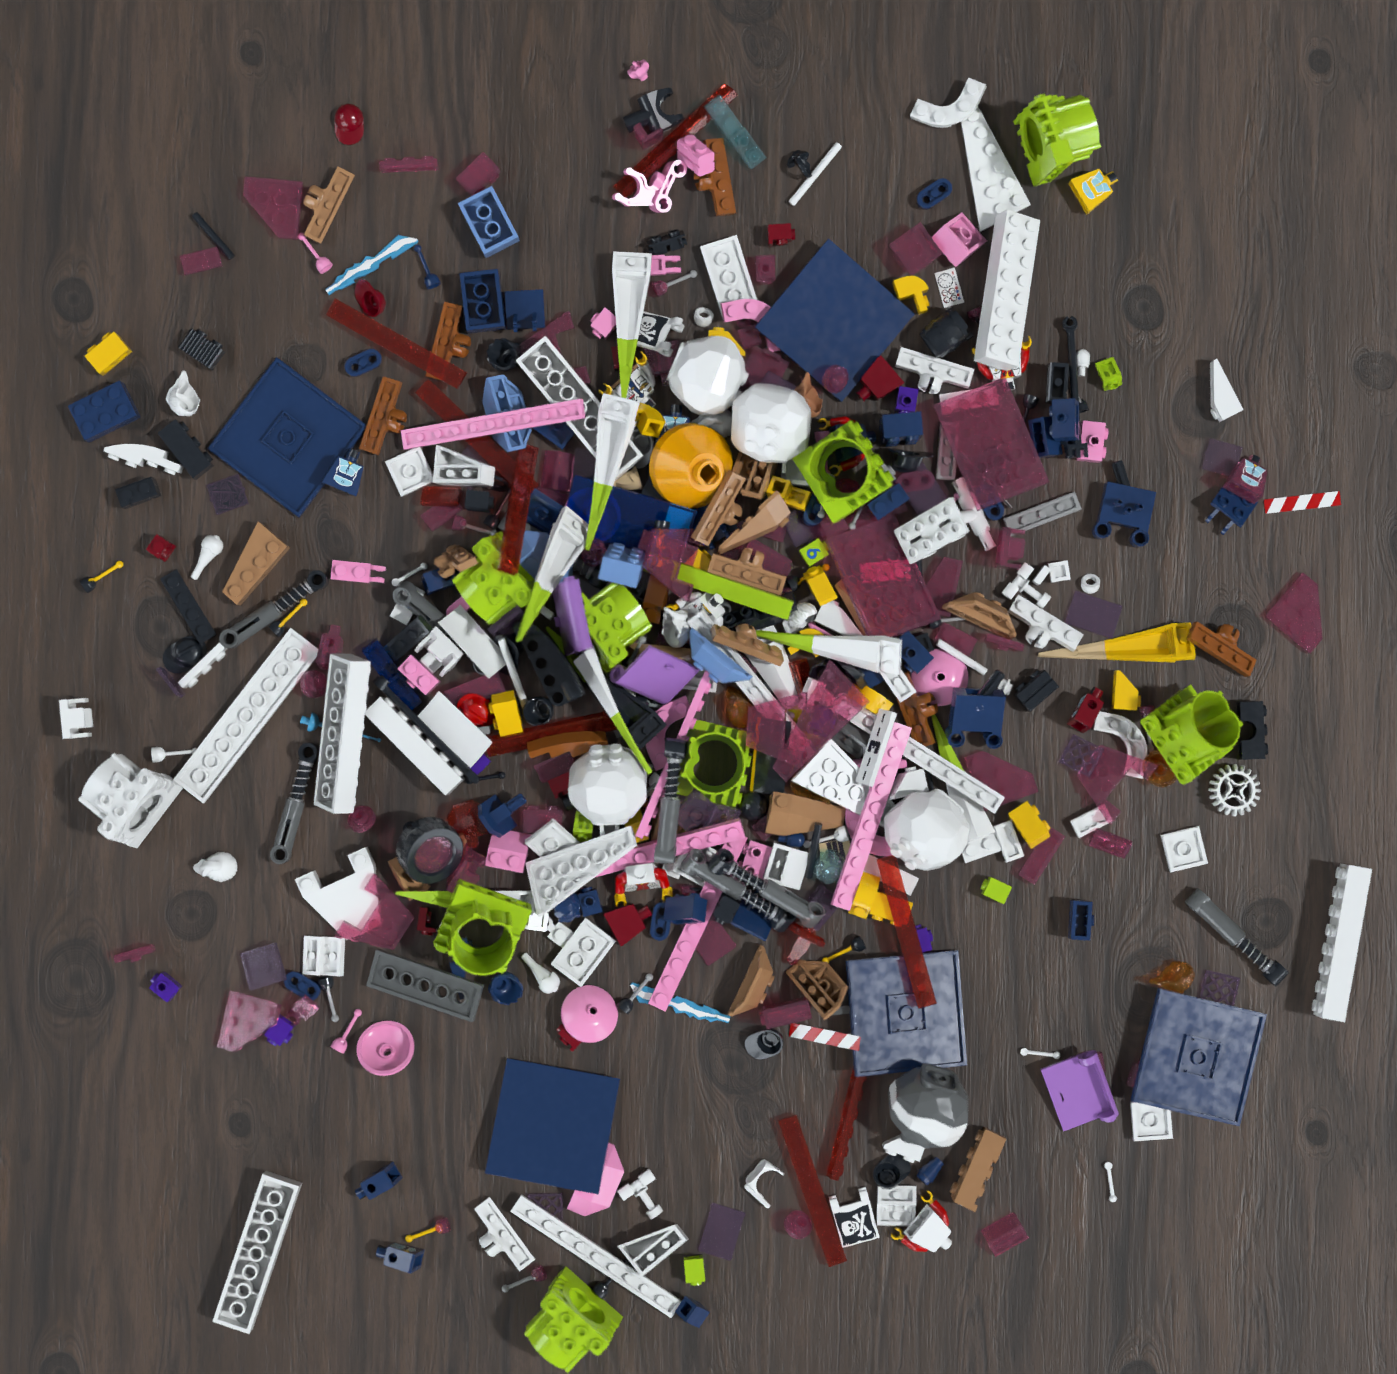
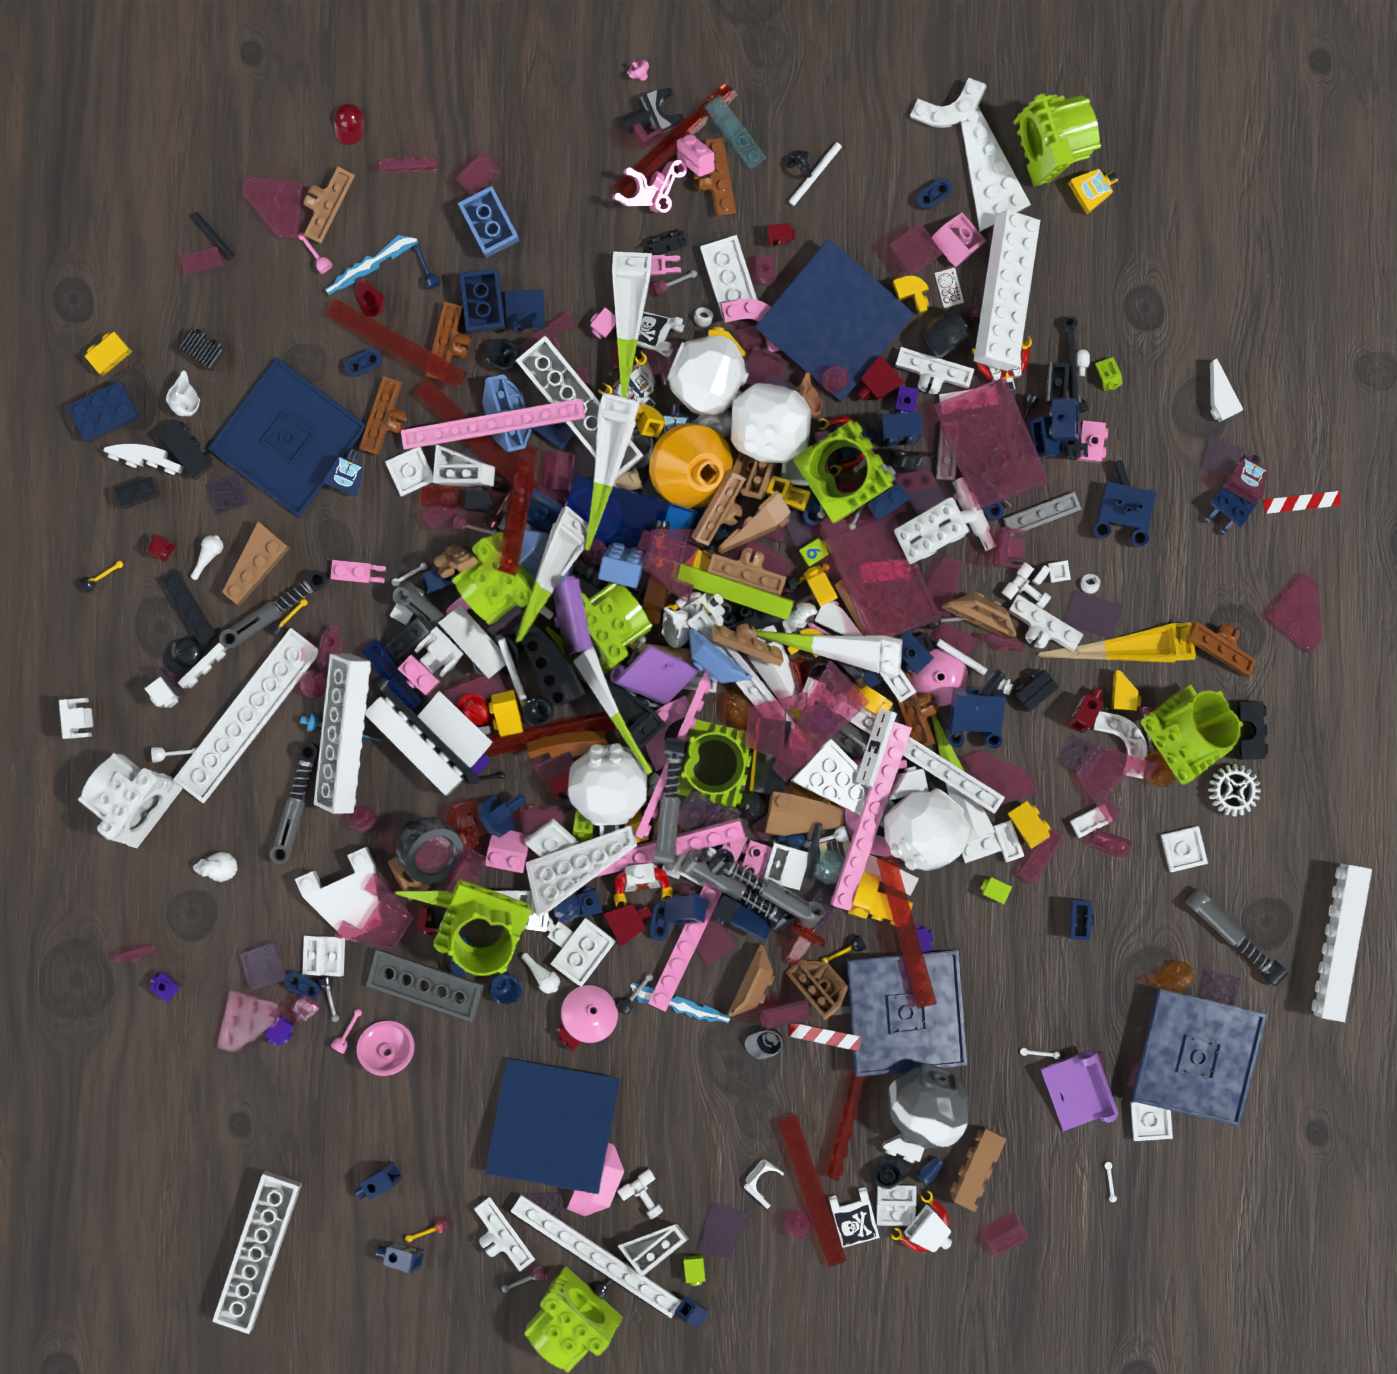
none -> white brick [145,677,181,708]

